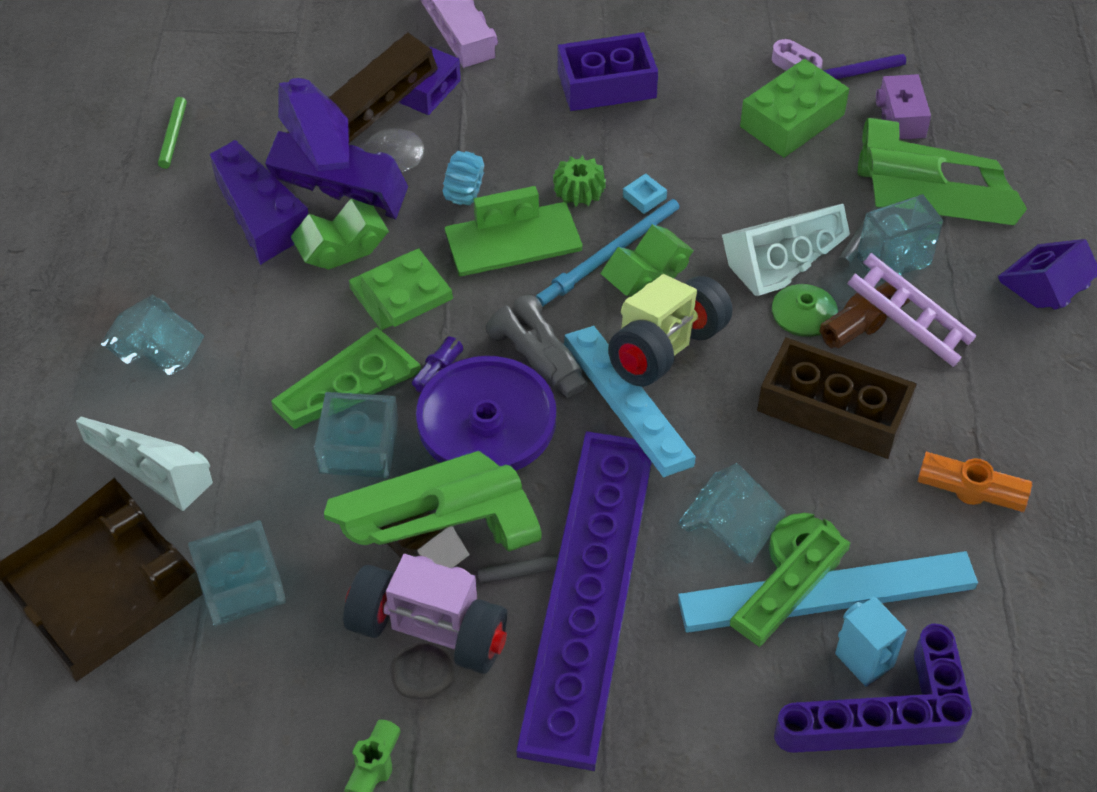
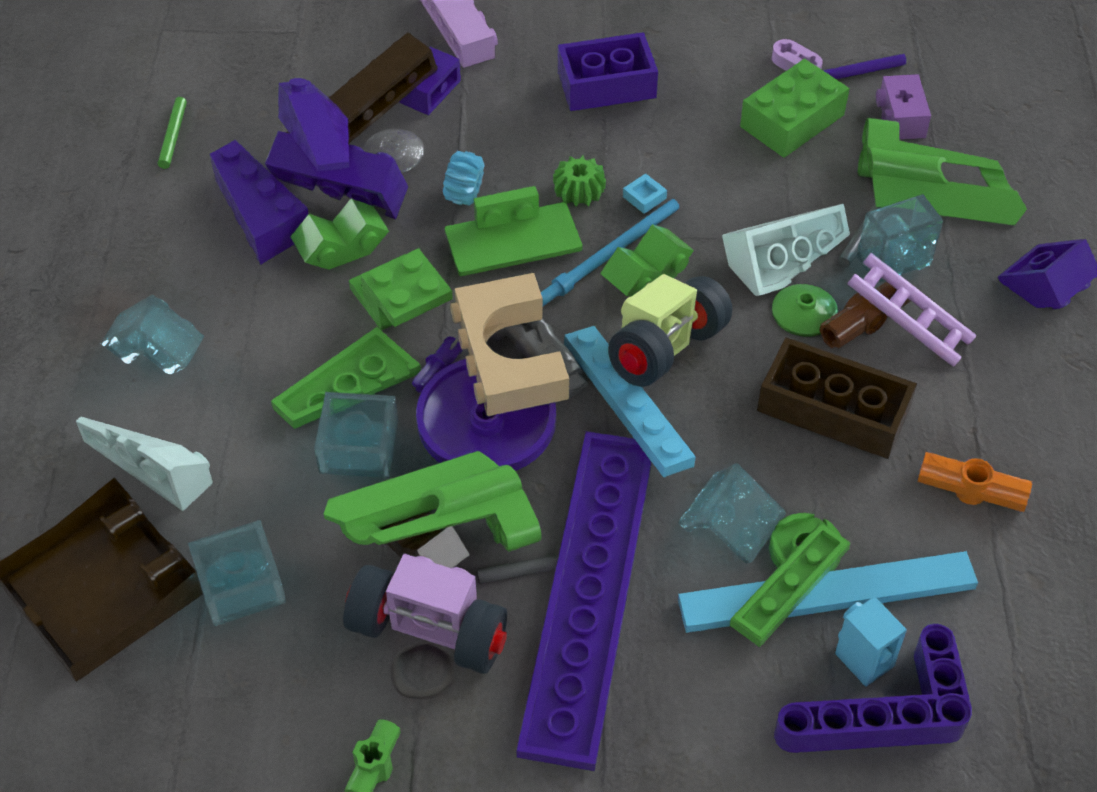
none -> tan arch [450,273,569,416]

